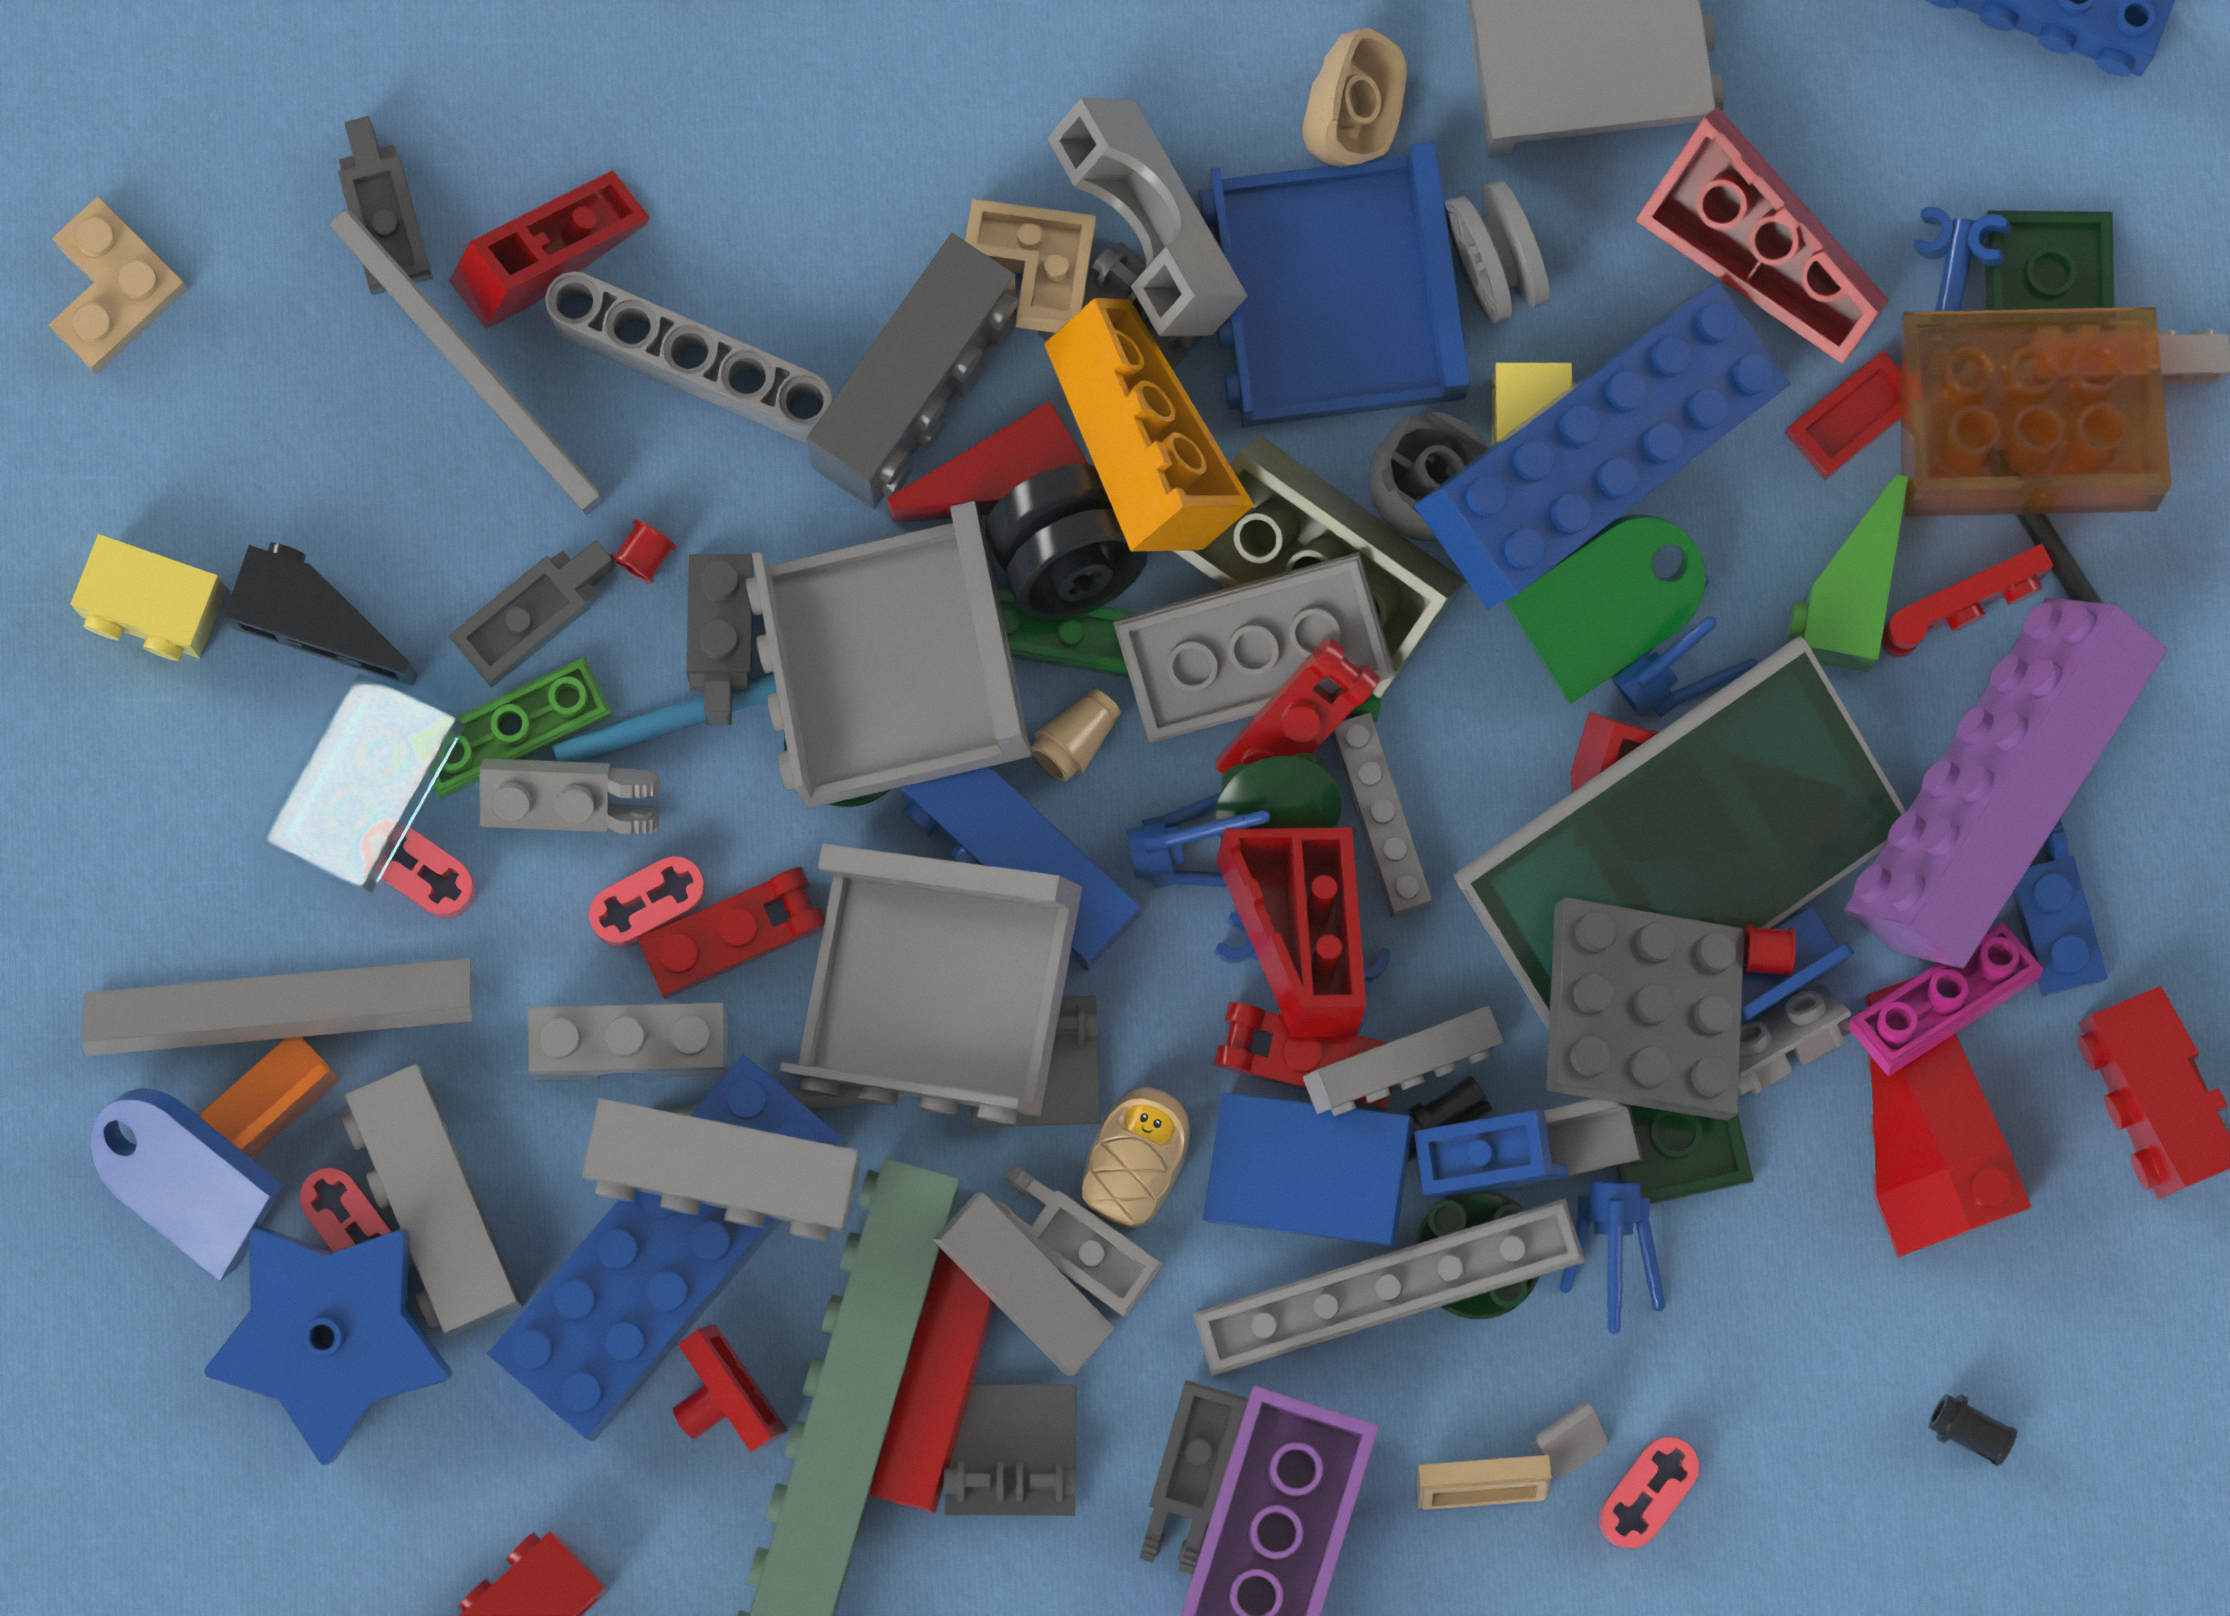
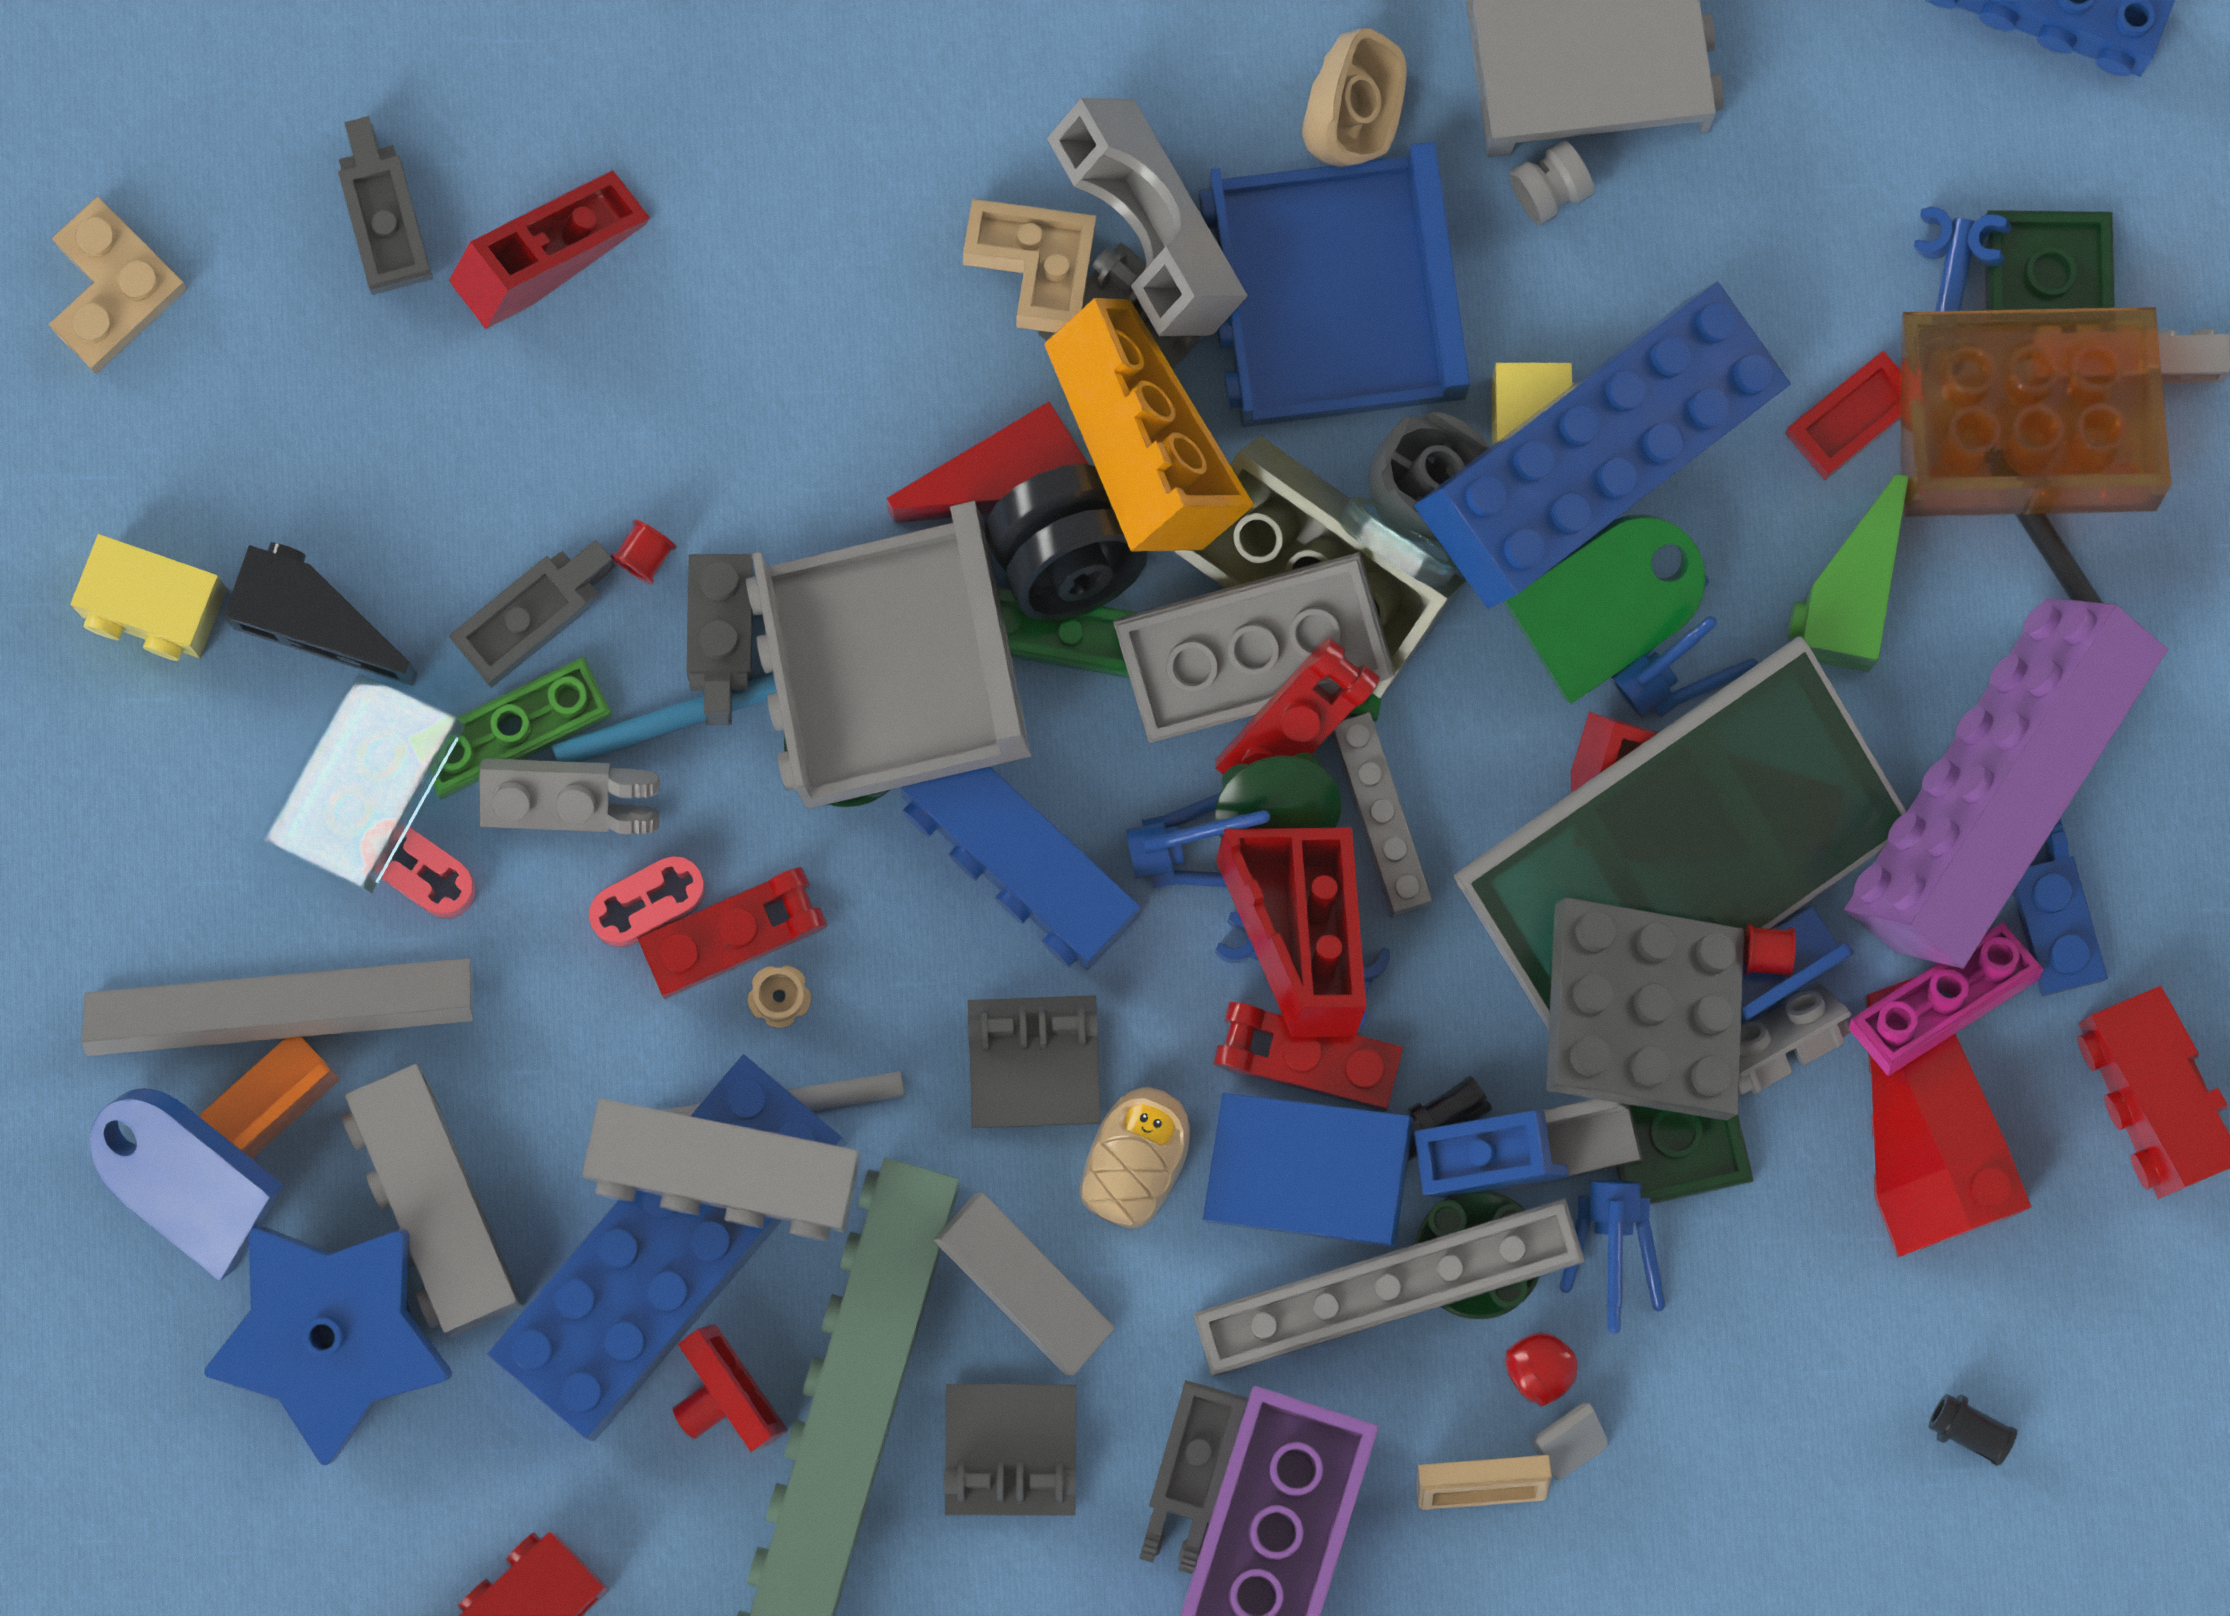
coral beam [300,1168,393,1253] -> none
light grey tile [329,210,603,516] -> none
light grey arch [528,1003,728,1081] -> none
light grey beam [545,271,833,442] -> none
light grey panel [779,844,1082,1124] -> none
dark grey brick [806,232,1019,509] -> none
red tile [869,1249,996,1514] -> none
light grey hinge [989,1165,1163,1319] -> none
tan cone [1030,689,1121,783] -> none
light grey piece [1303,1005,1504,1116] -> none
light grey wheel [1445,180,1550,324] -> none
coral beam [1599,1437,1699,1549] -> none
wedge [1635,107,1889,364] -> none
red plate [1881,544,2054,658] -> none
none -> tan plate [747,965,811,1028]
none -> clear light blue tile [1339,496,1458,589]
none -> red piece [1504,1332,1578,1407]
none -> light grey wheel [1509,141,1595,226]

